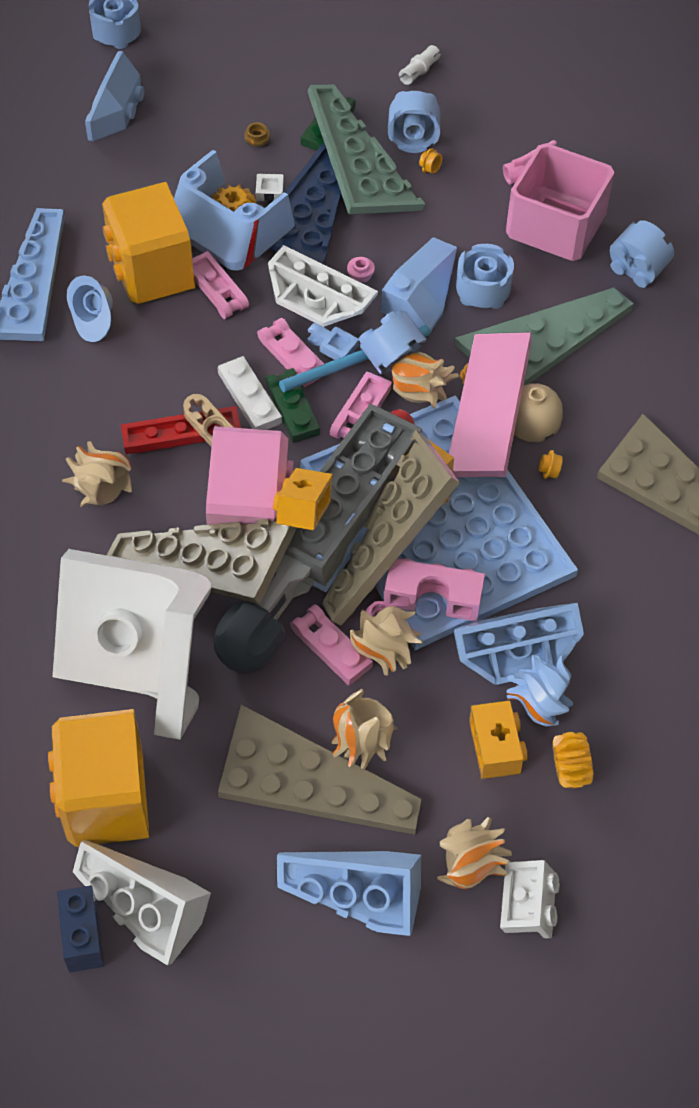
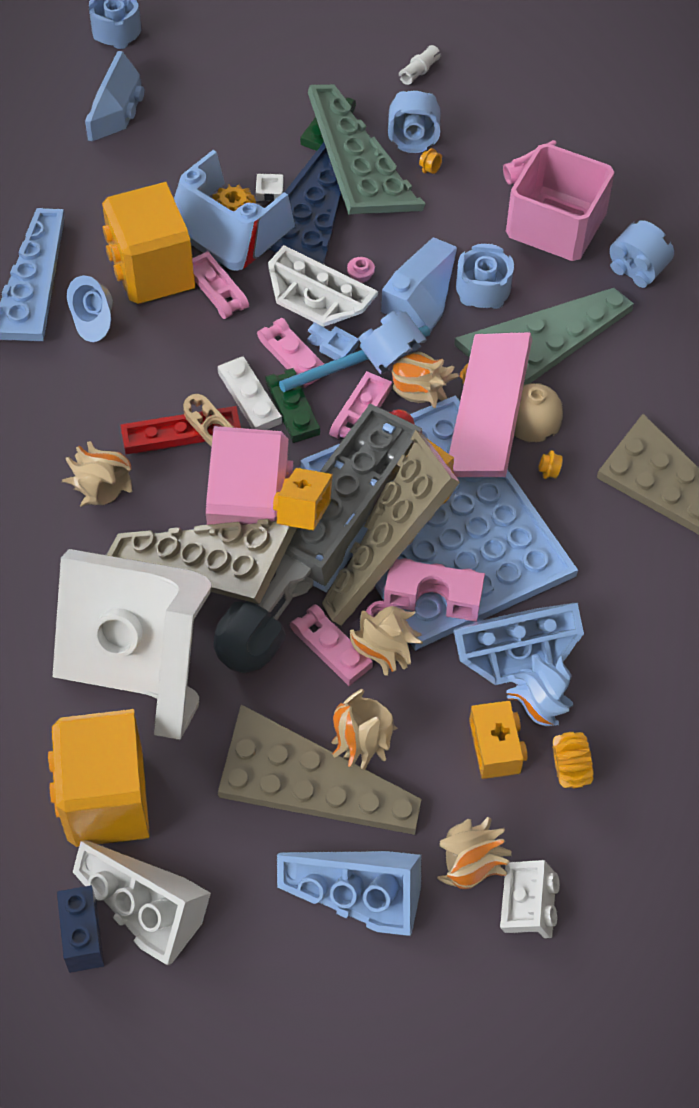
pearl gold plate [244,122,270,147] -> none

